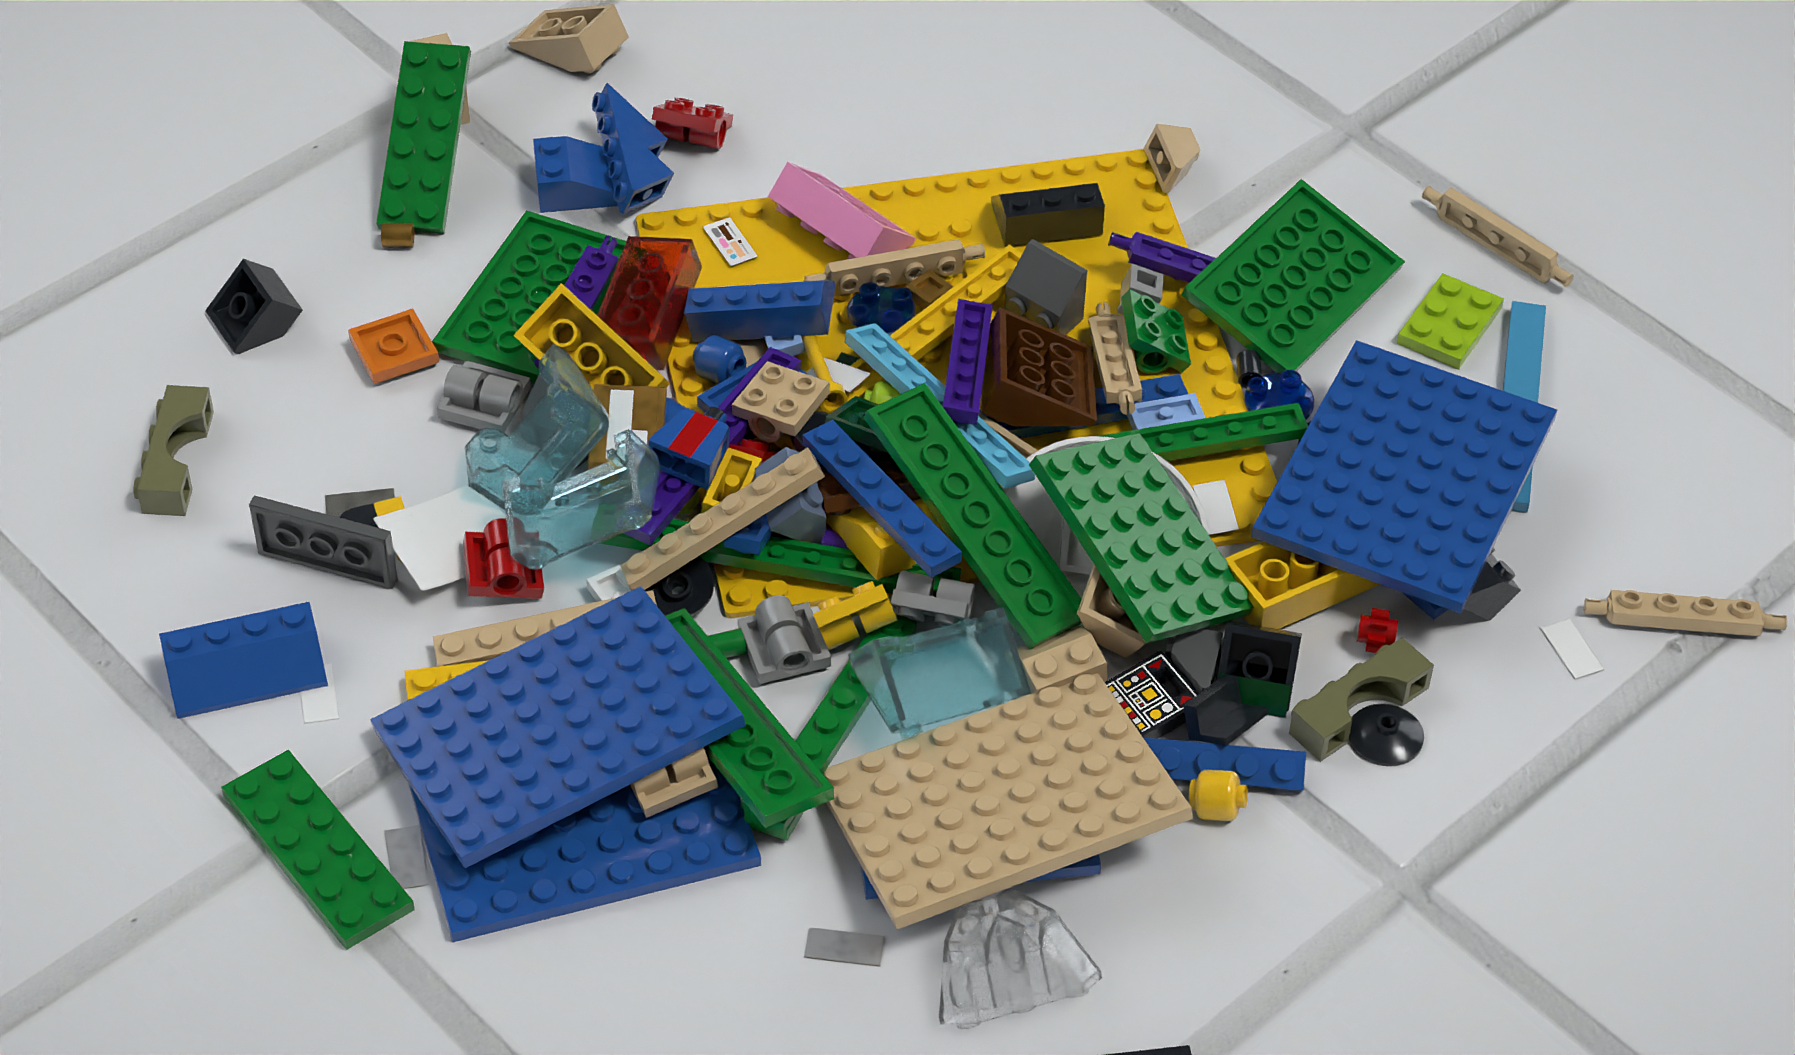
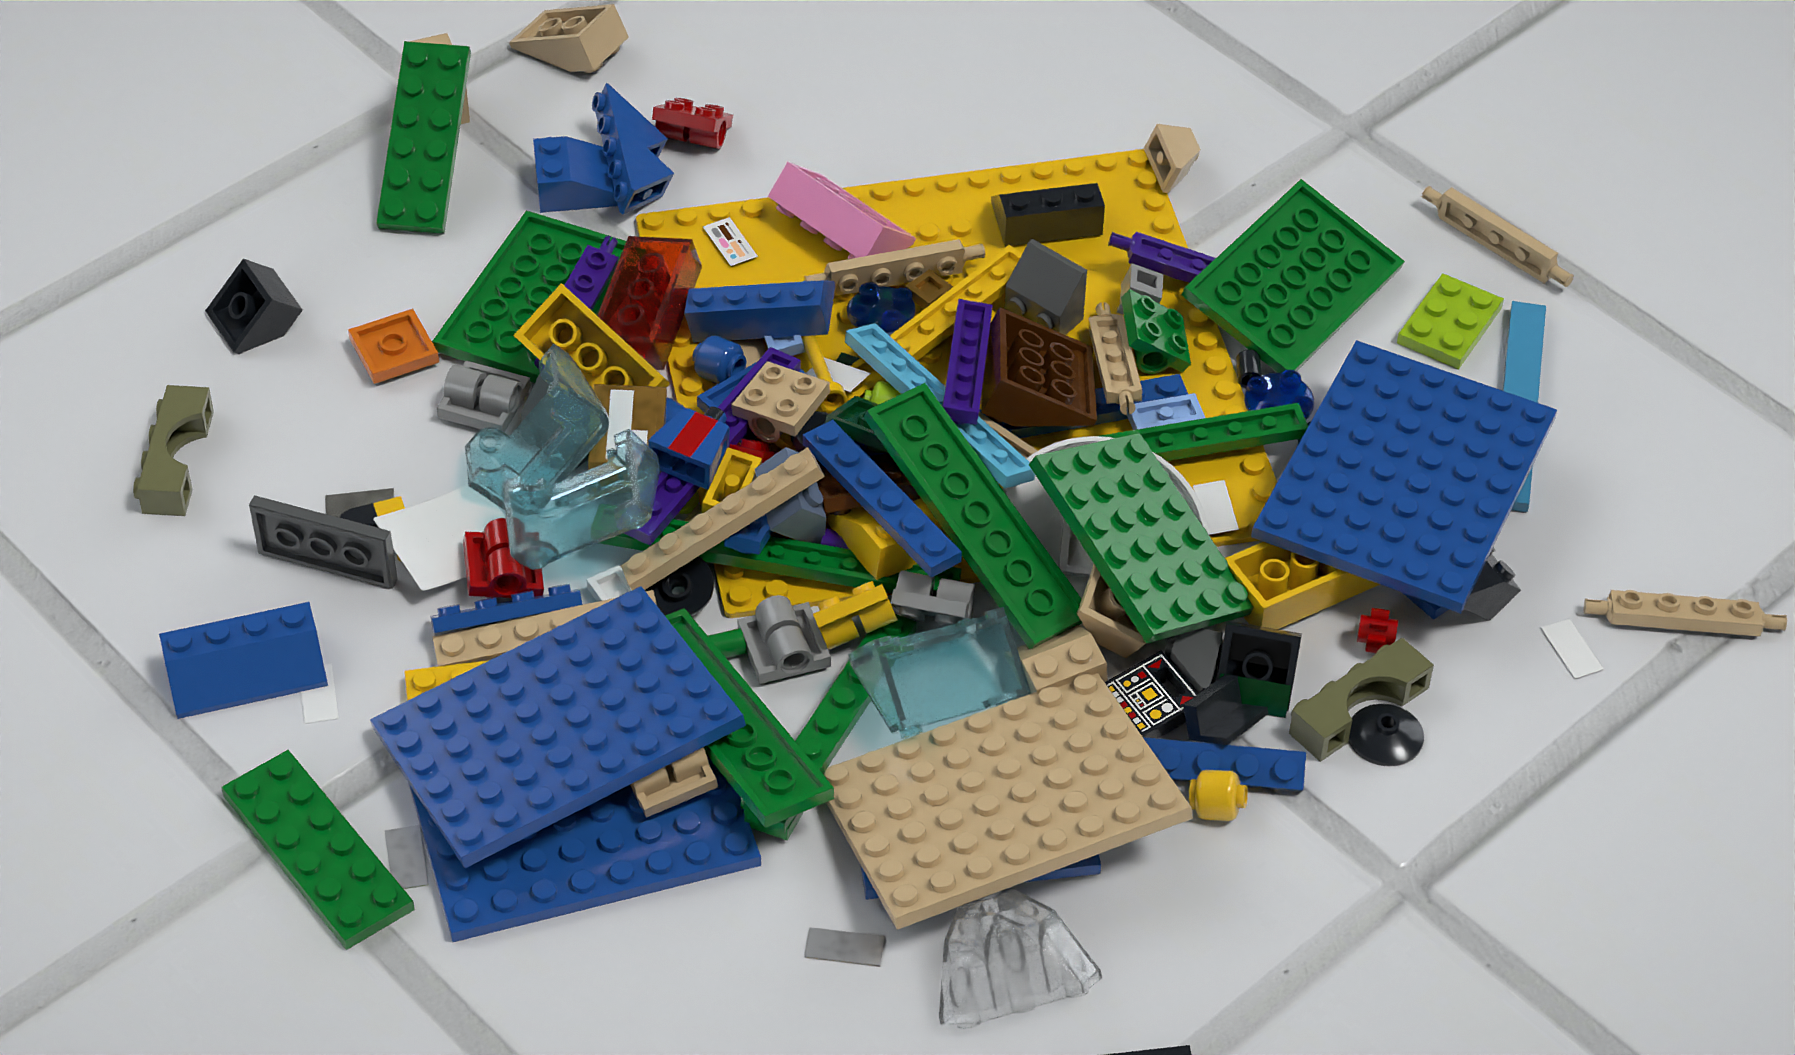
pearl gold hinge [381,223,415,247] -> none
none -> blue plate [430,584,583,633]

